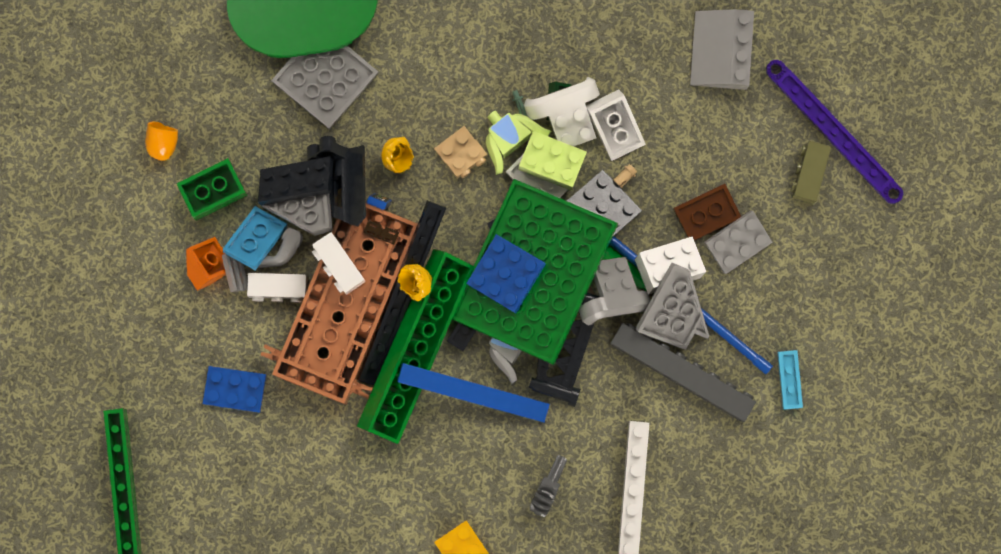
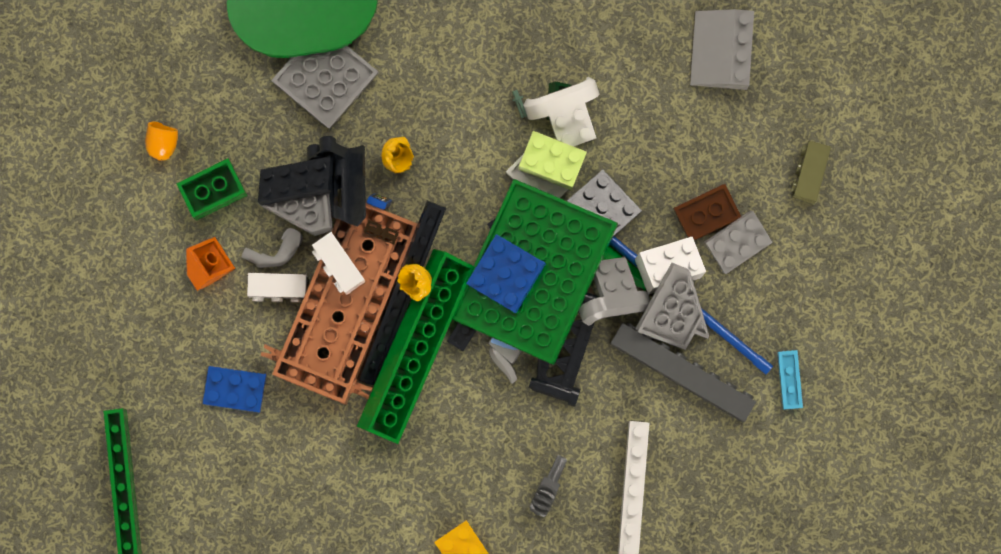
light grey tile [222,254,248,292] -> none
dark azure plate [223,206,287,271] -> none
blue tile [397,363,550,423] -> none
tan plate [434,126,487,179] -> none
yellowish green torso [486,111,551,175] -> none
white slope [586,90,646,161] -> none
tan pin [613,164,637,188] -> none
dark purple plate [766,60,903,204] -> none

